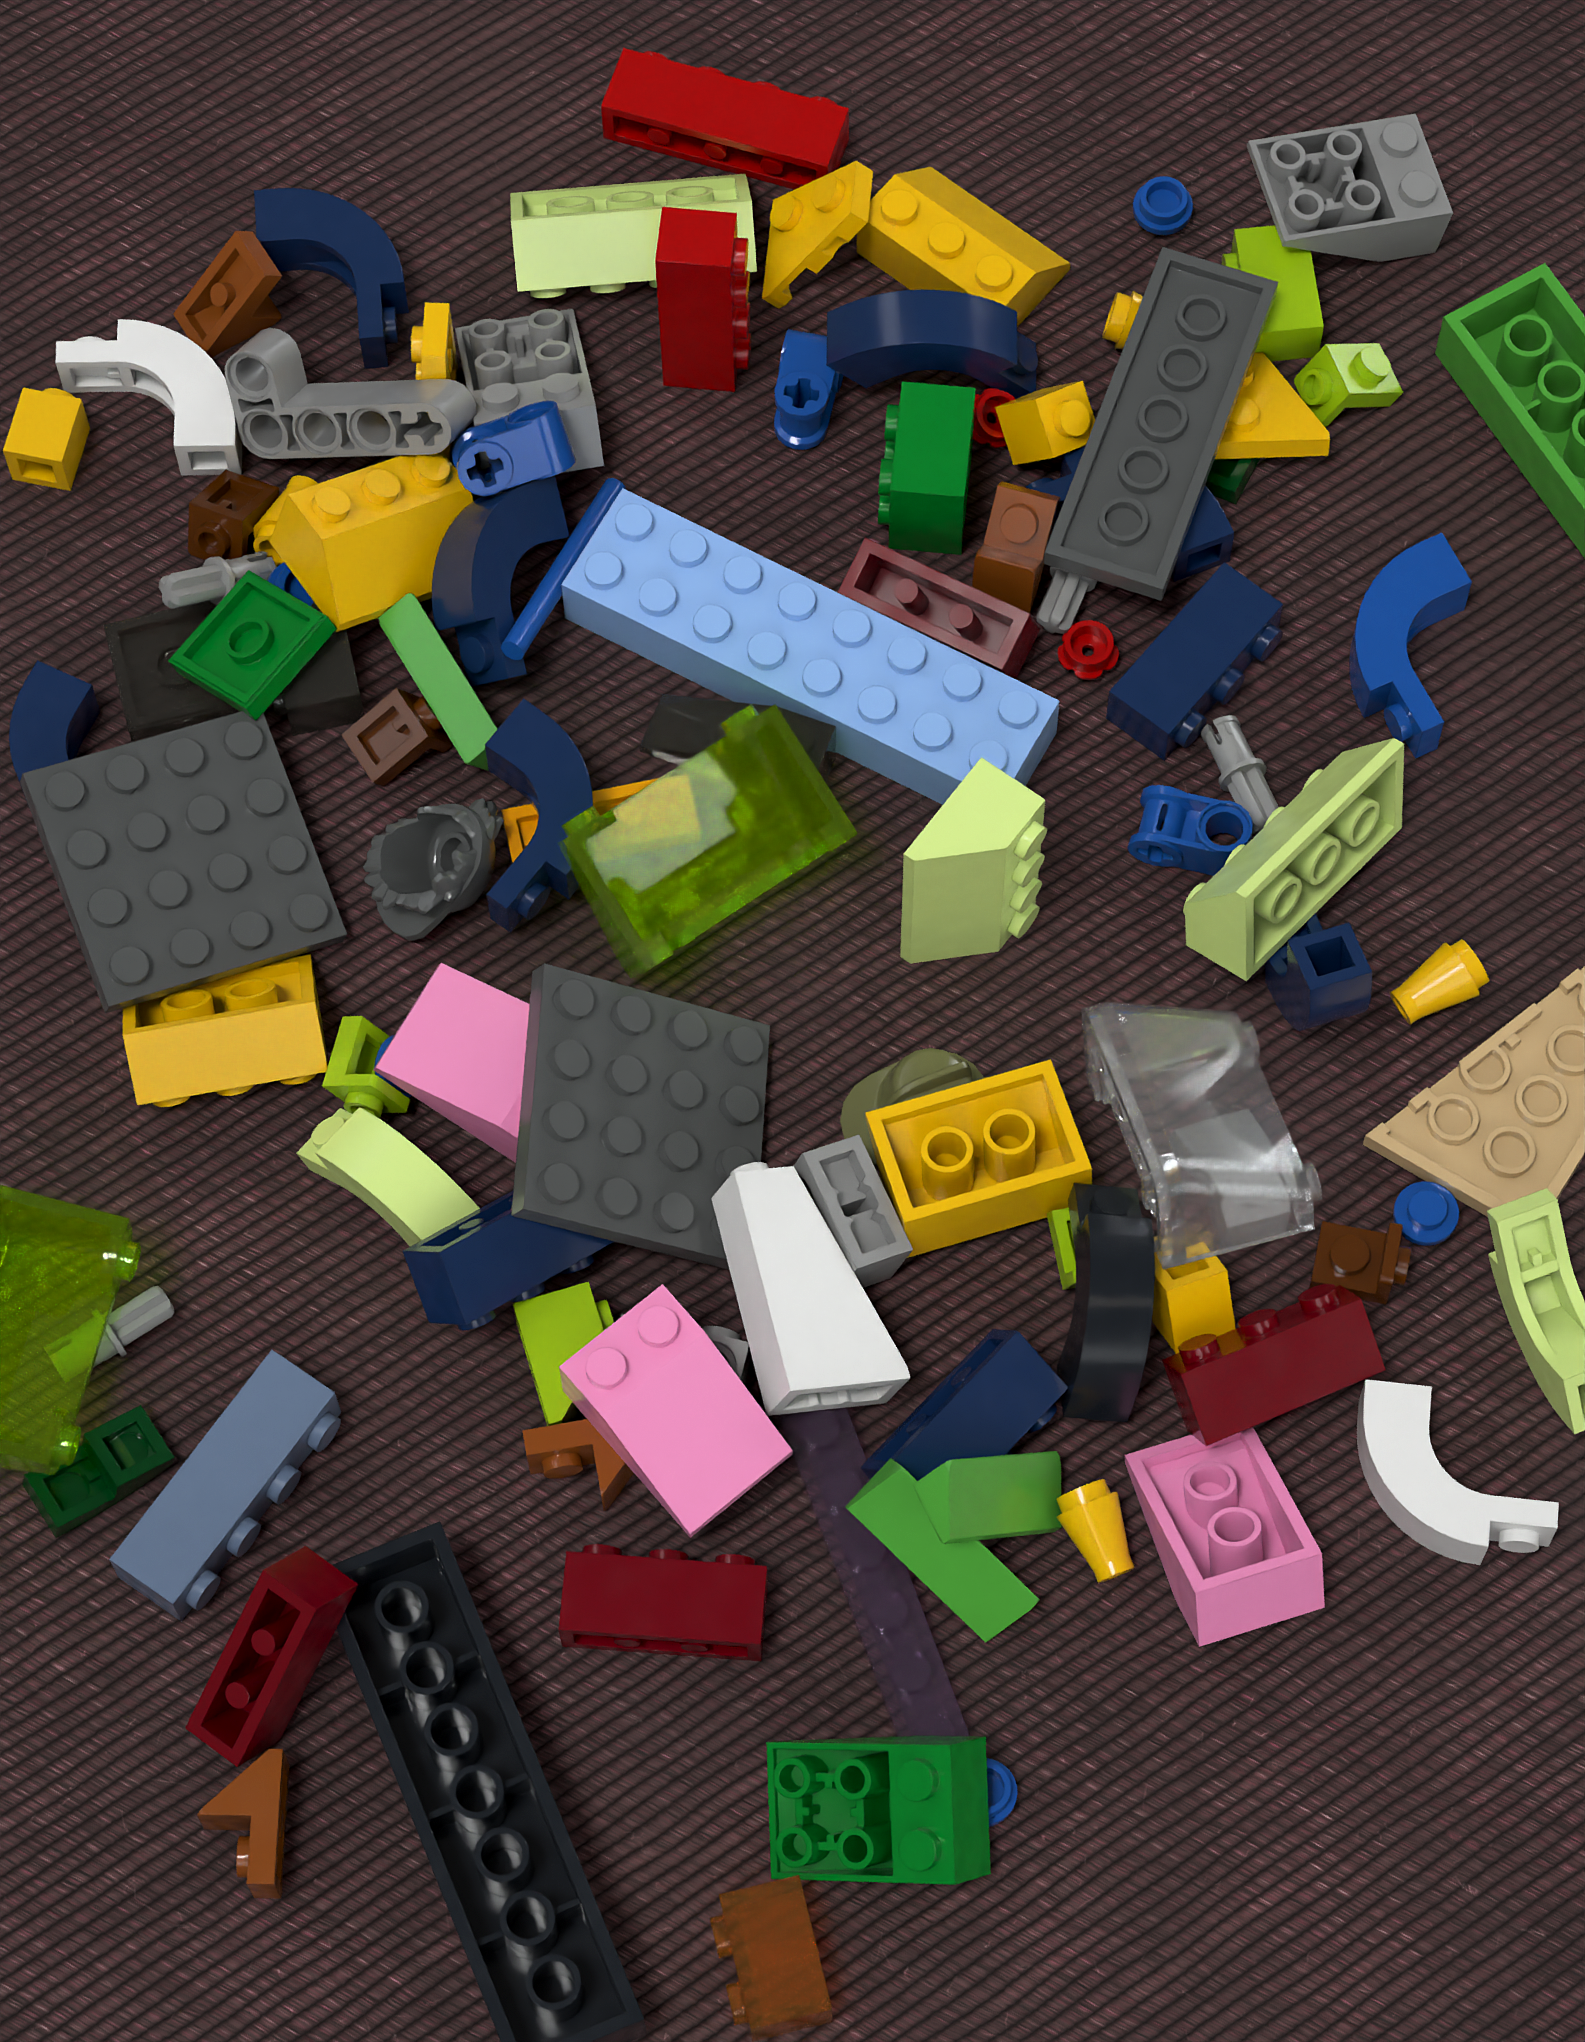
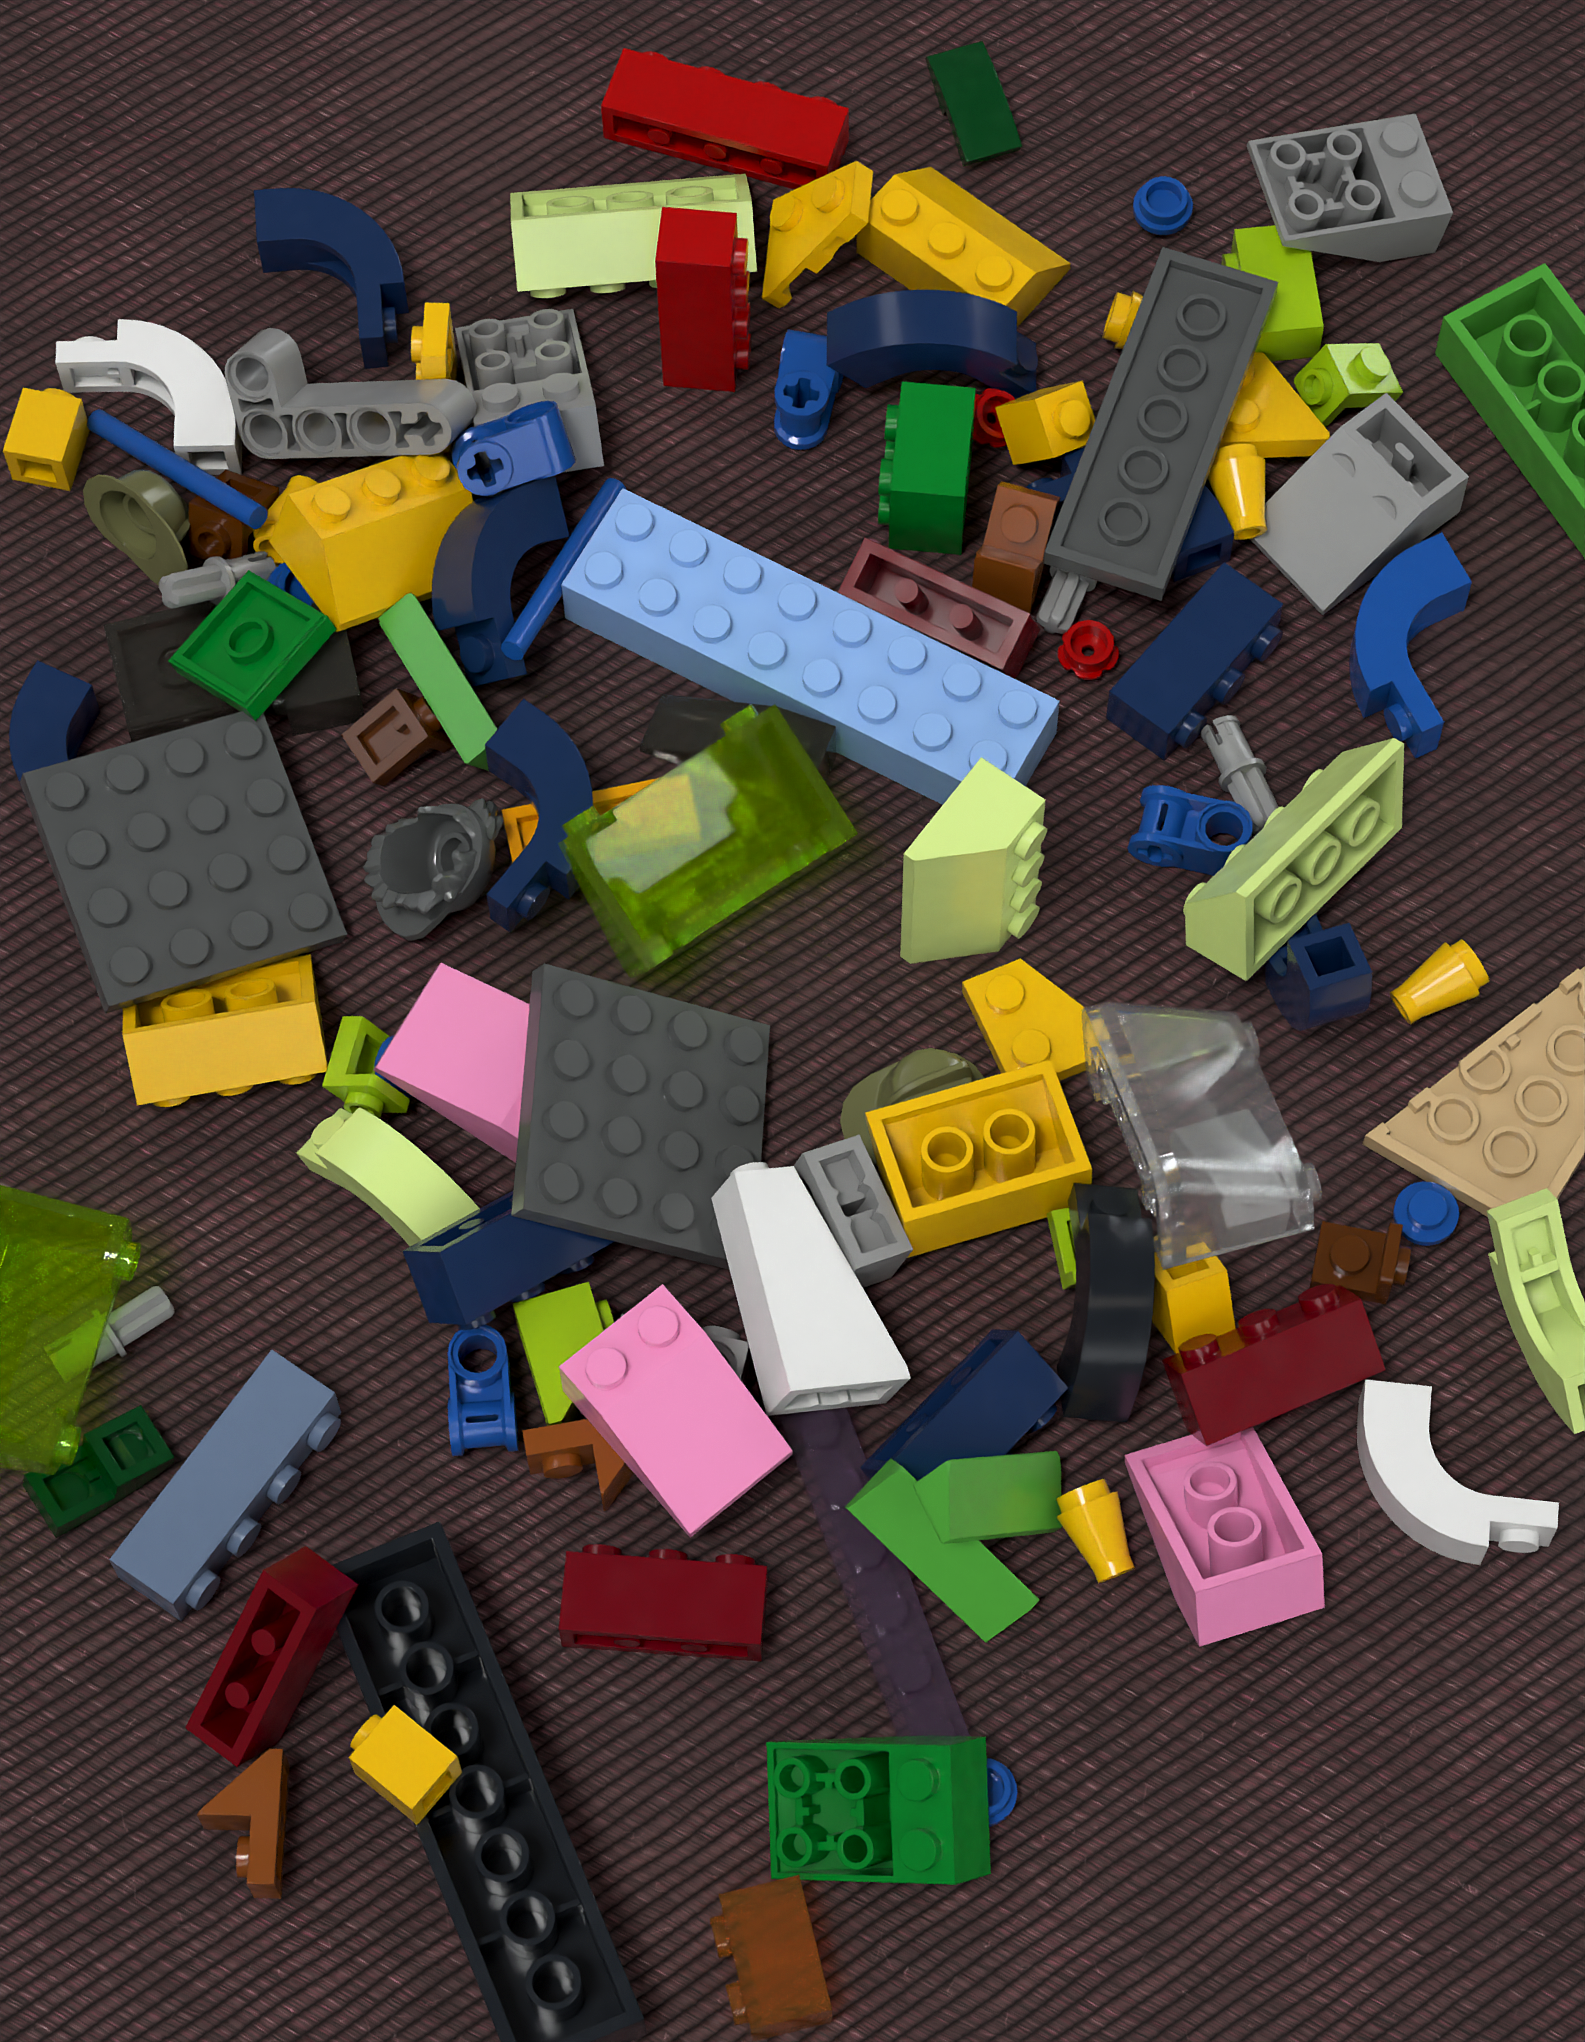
dark orange slope [173,231,282,358] -> none
none -> olive piece [83,469,190,586]
none -> blue bar [87,409,268,529]
none -> yellow brick [349,1705,462,1825]
none -> blue piece [447,1325,519,1456]
none -> dark green slope [925,41,1022,167]
none -> yellow wing [962,958,1127,1081]
none -> yellow cone [1207,444,1267,540]
none -> light grey slope [1250,393,1469,615]

